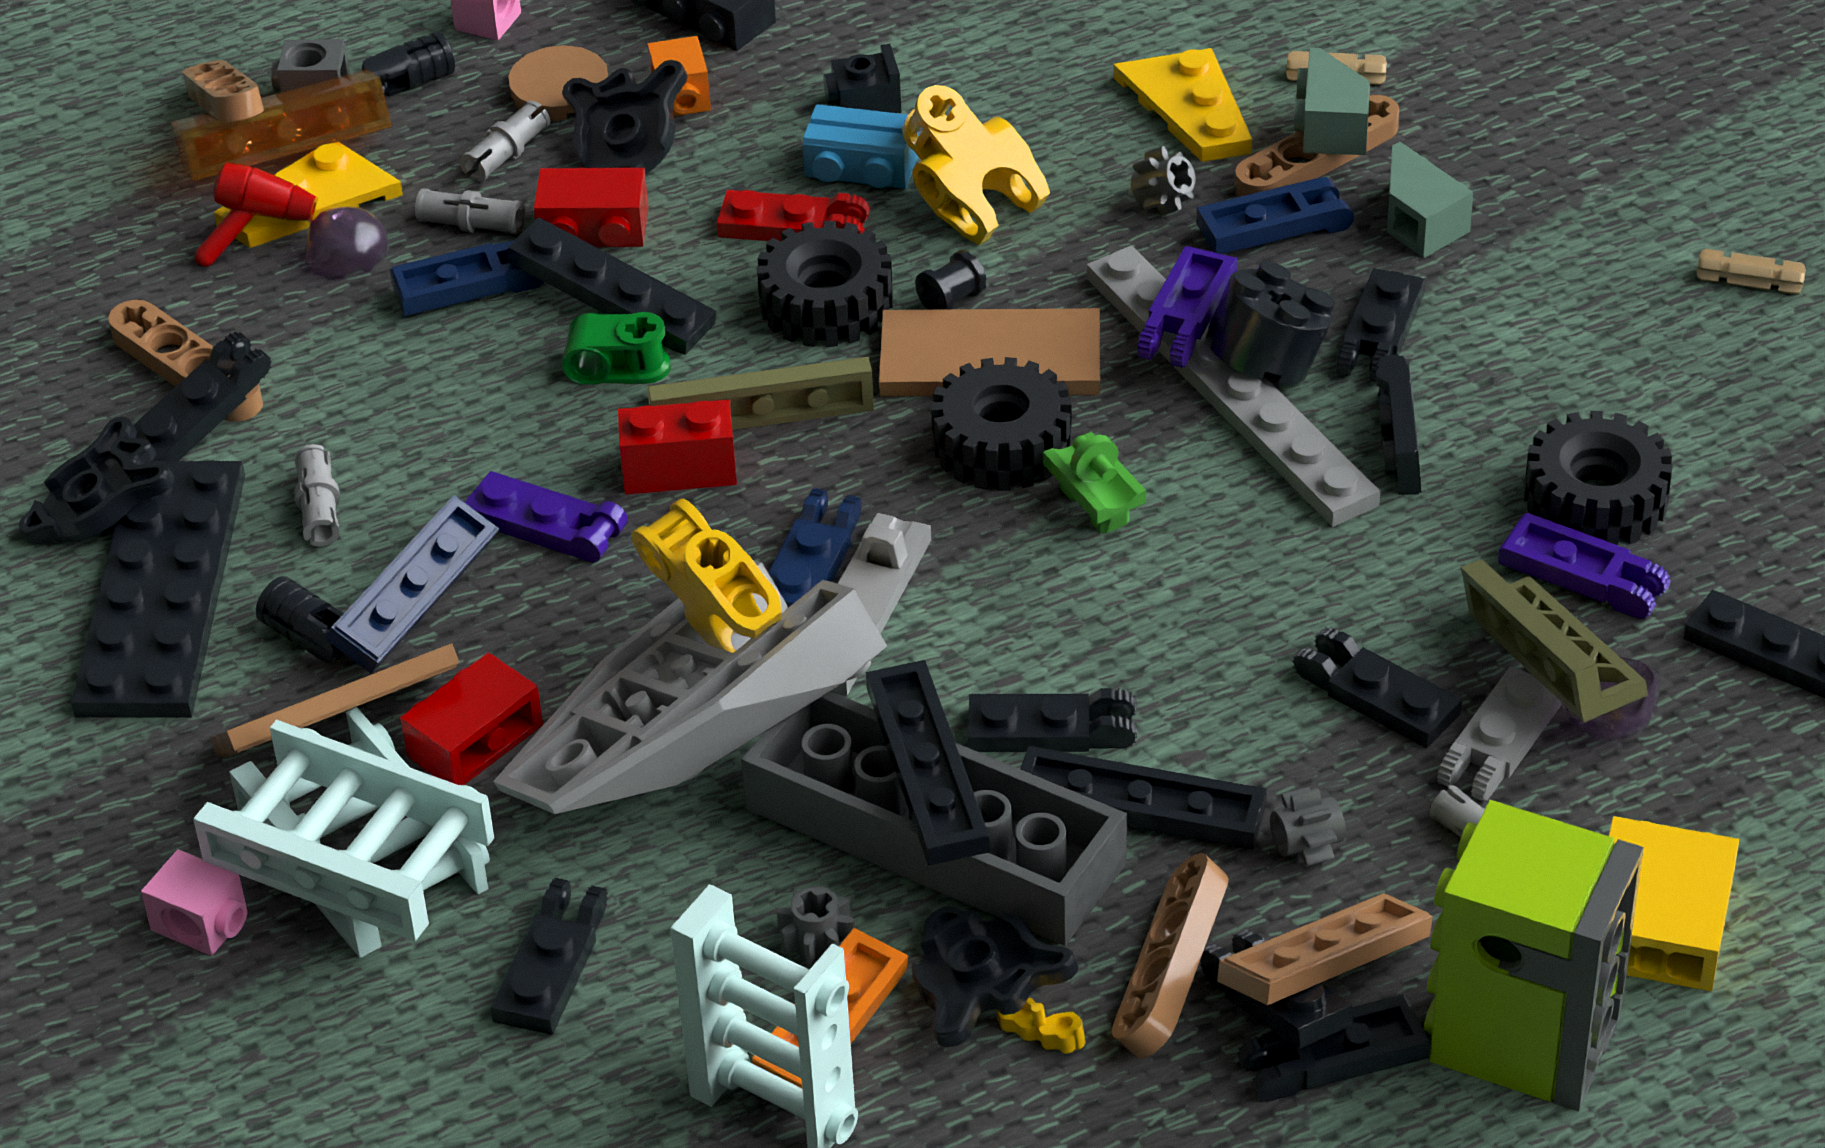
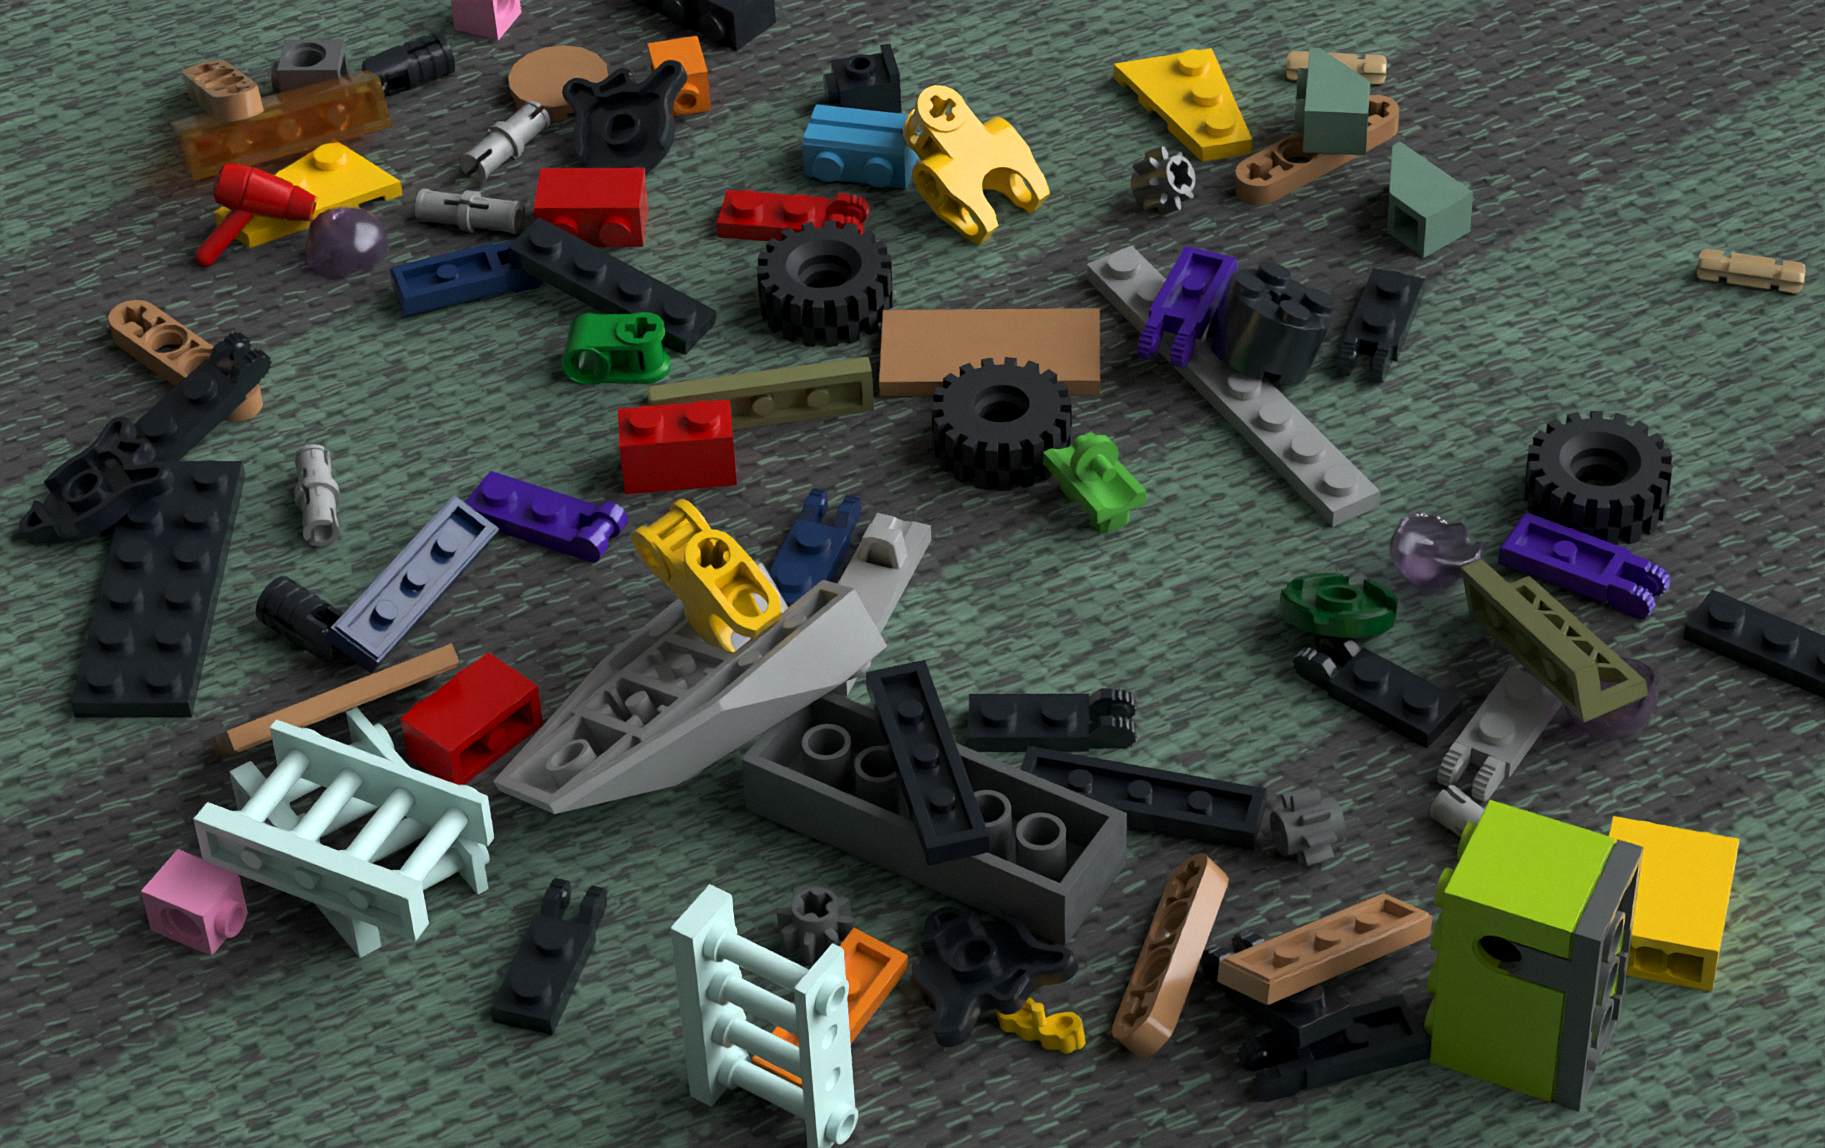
black bush [915,250,987,310] -> none
dark blue plate [1196,177,1354,254] -> none
black hinge [1376,354,1422,495] -> none
none -> dark green tile [1279,573,1398,638]
none -> clear purple hair [1389,512,1484,592]

